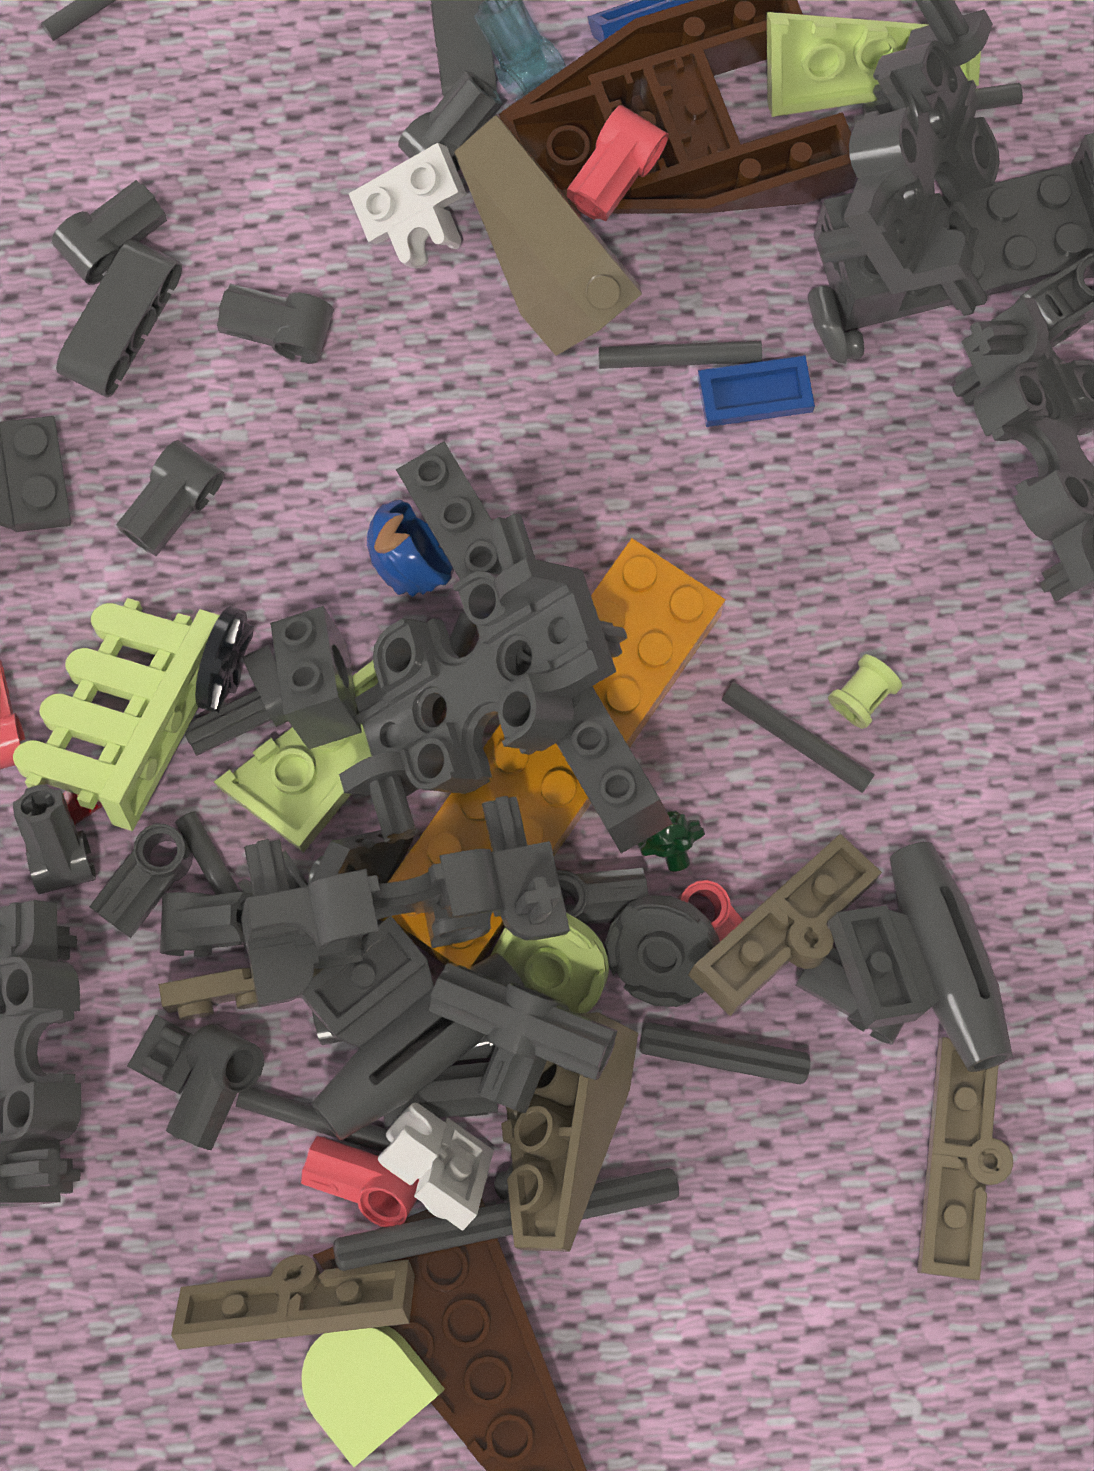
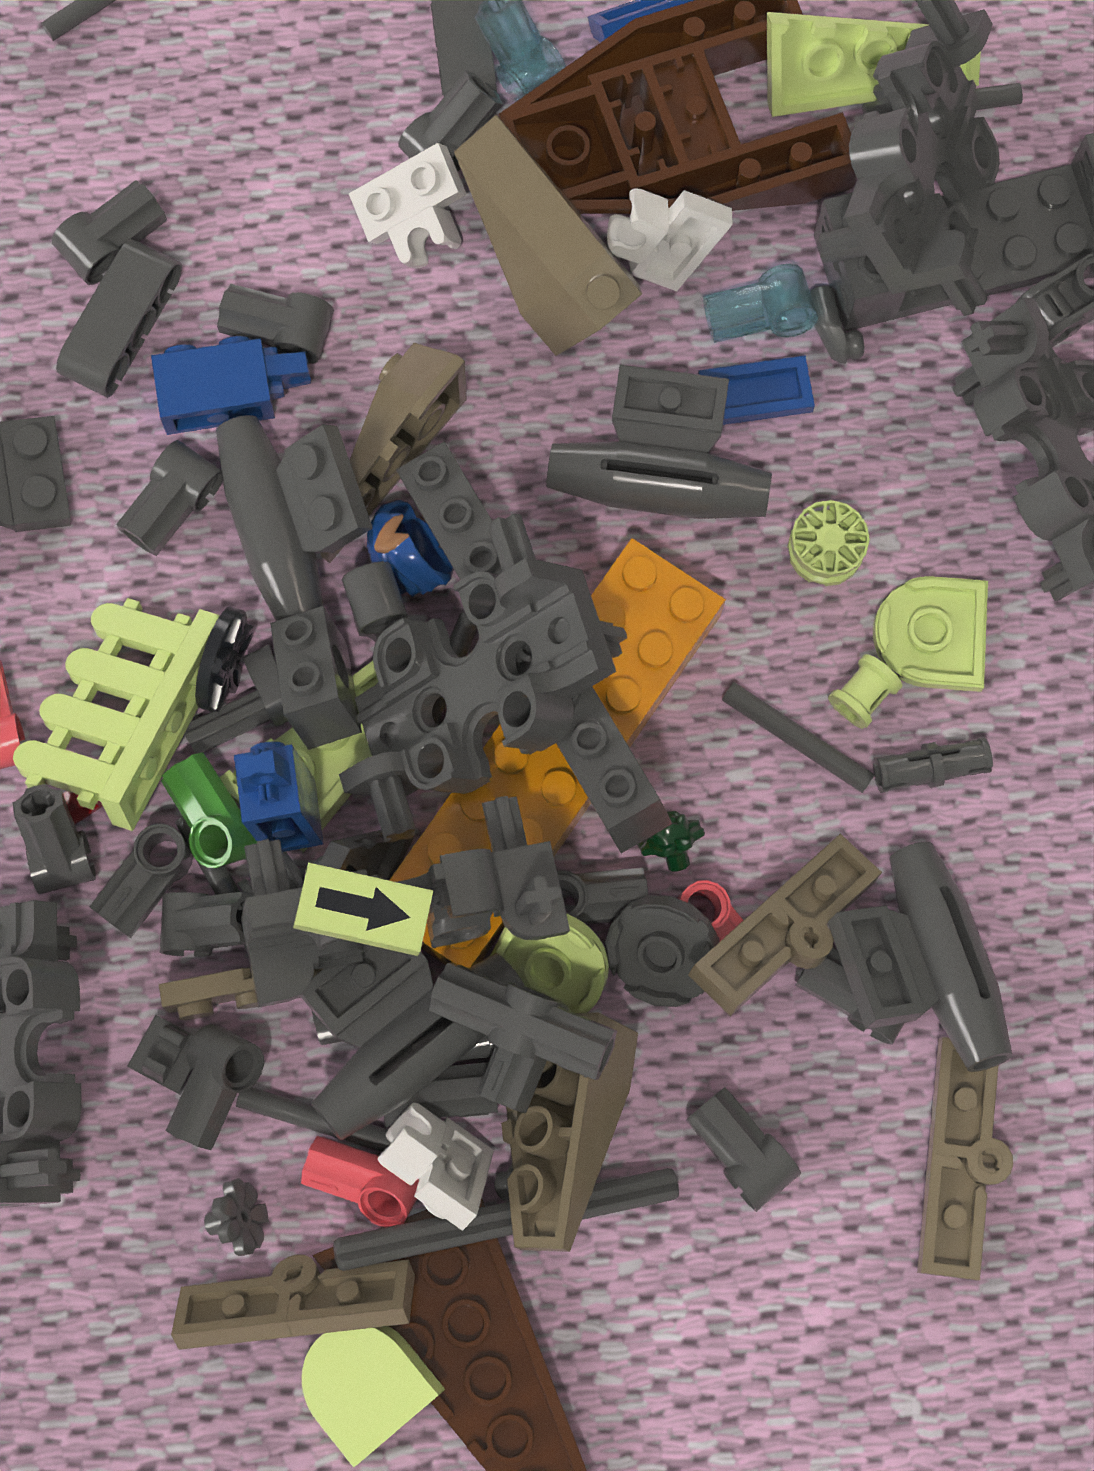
coral piece [567,105,669,221] -> none
dark grey bar [598,341,762,369] -> none
dark grey axle [639,1022,811,1085] -> none
none -> blue hinge [151,336,311,435]
none -> bright green piece [161,752,257,868]
none -> dark grey plant [204,1178,269,1256]
none -> dark grey plate [216,415,373,621]
none -> blue hinge [234,741,324,852]
none -> yellowish green tile [293,862,433,956]
none -> dark tan wedge [320,343,467,563]
none -> dark grey piece [342,561,408,643]
none -> dark grey plate [546,364,772,519]
none -> white plate [607,188,733,291]
none -> dark grey piece [686,1087,801,1212]
none -> clear light blue piece [702,264,818,343]
none -> yellowish green wheel [787,500,870,586]
none -> yellowish green tile [873,576,988,692]
none -> dark grey pin [873,737,993,793]

